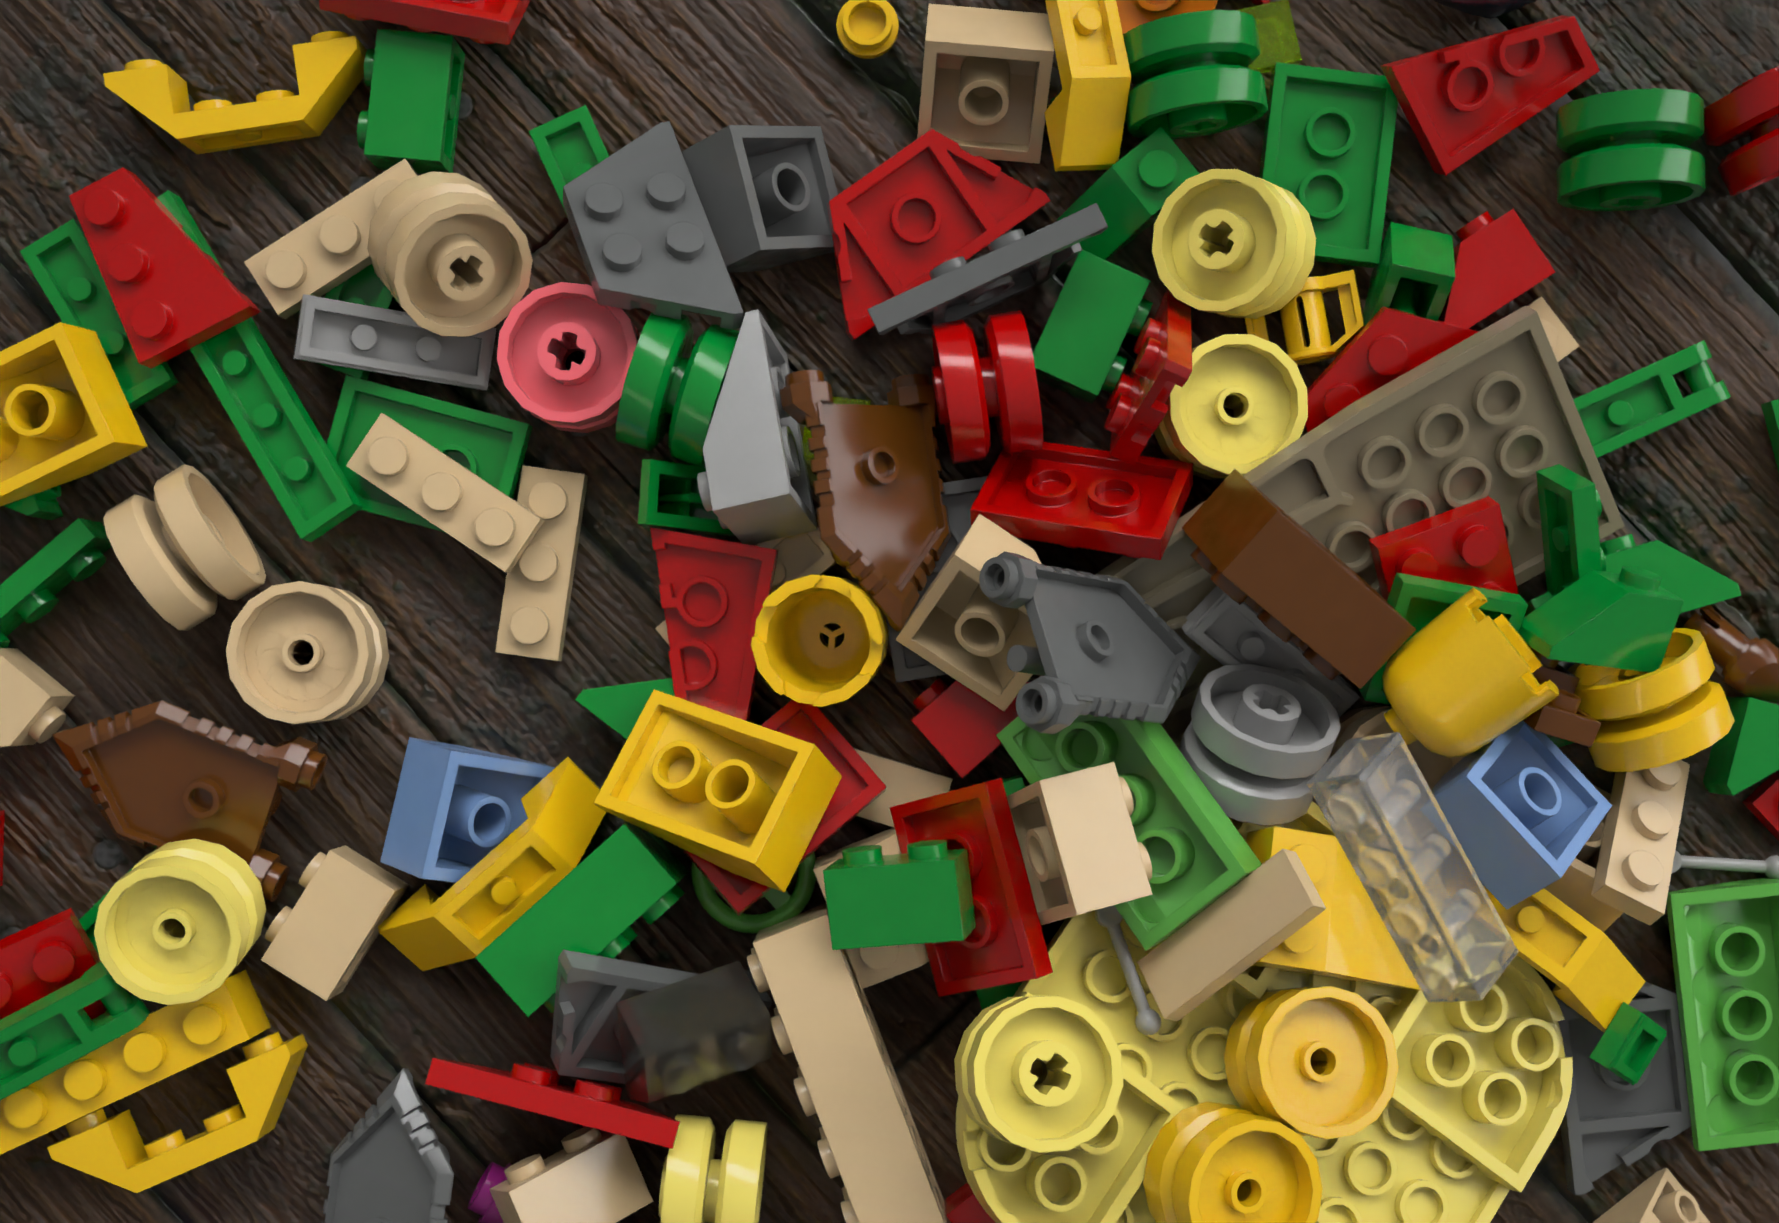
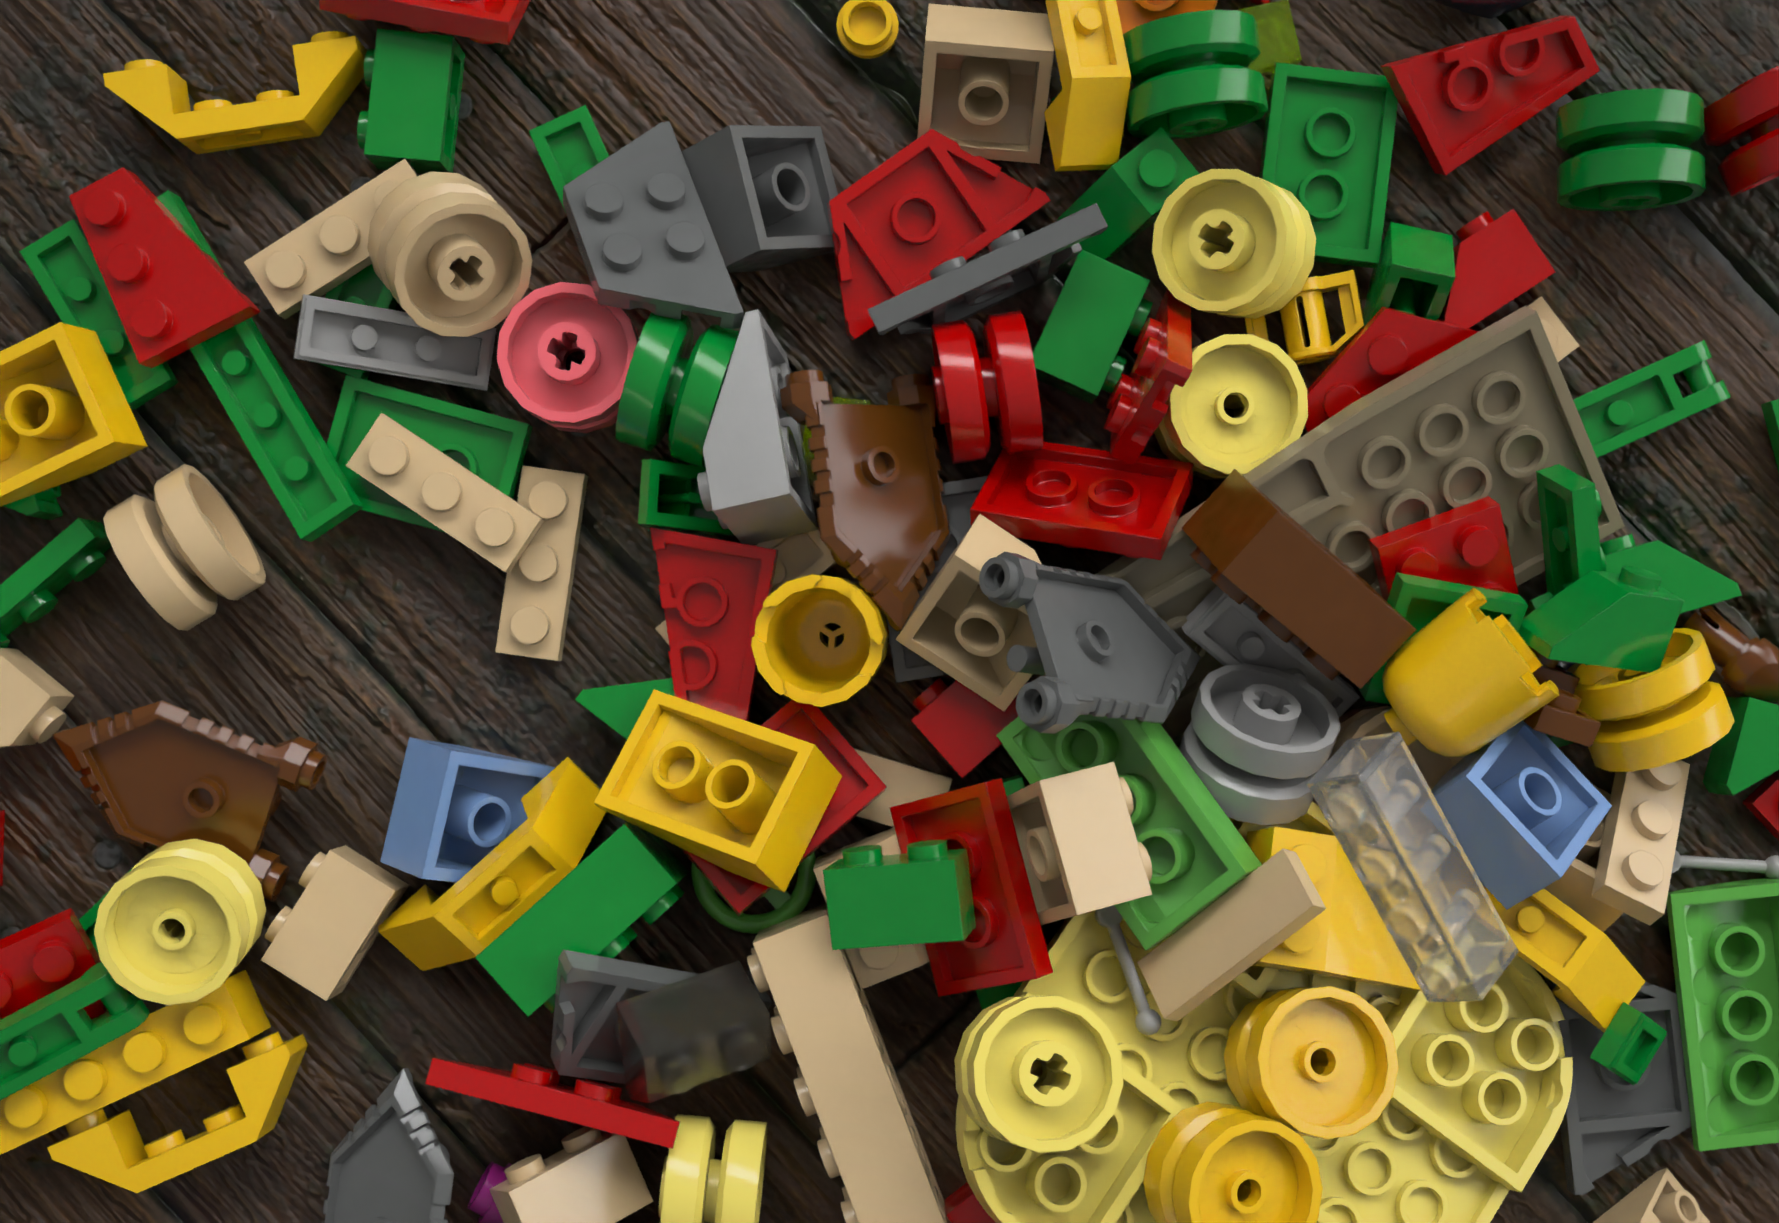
tan wheel [226,581,390,724] -> none

